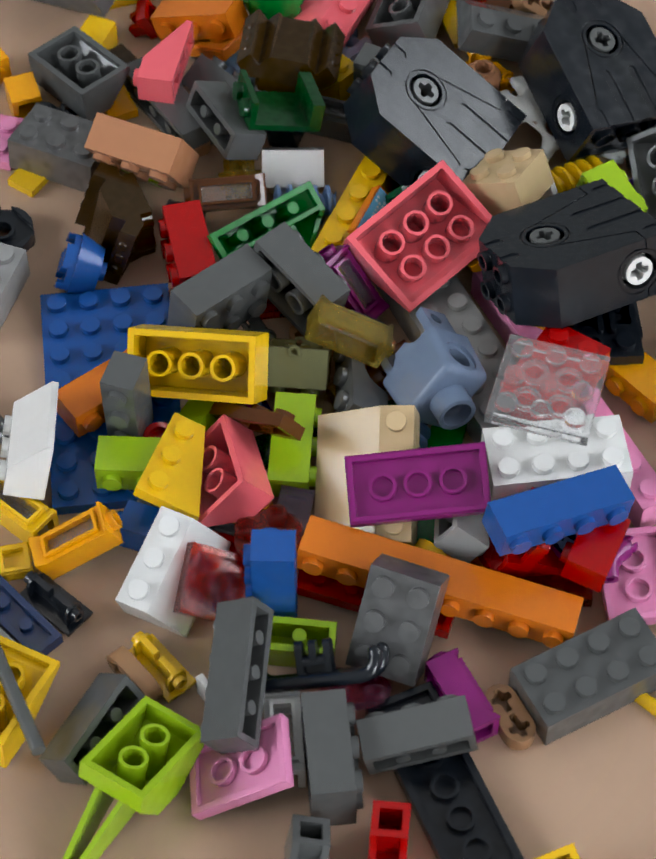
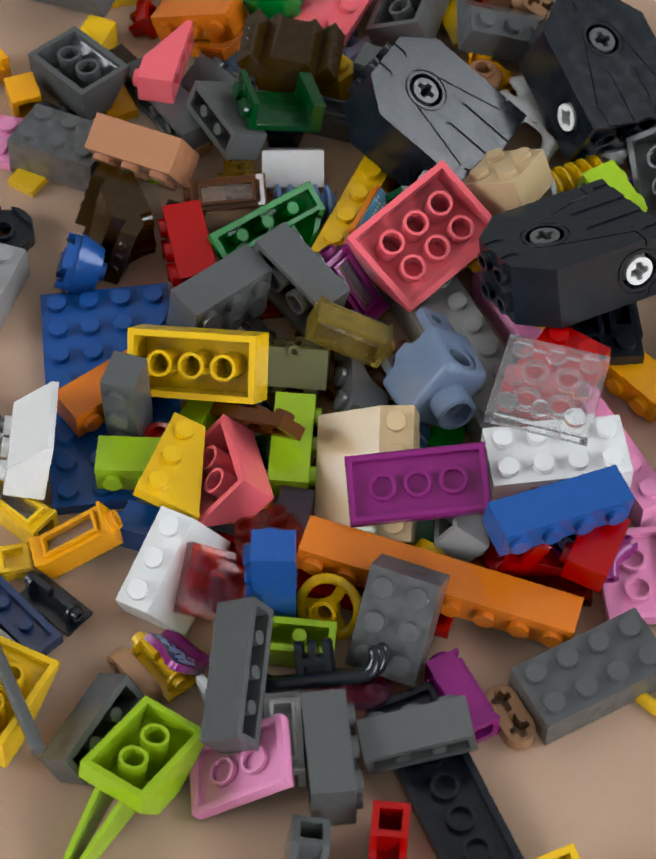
none -> magenta arm [145,629,210,675]
none -> yellow piece [297,573,362,641]

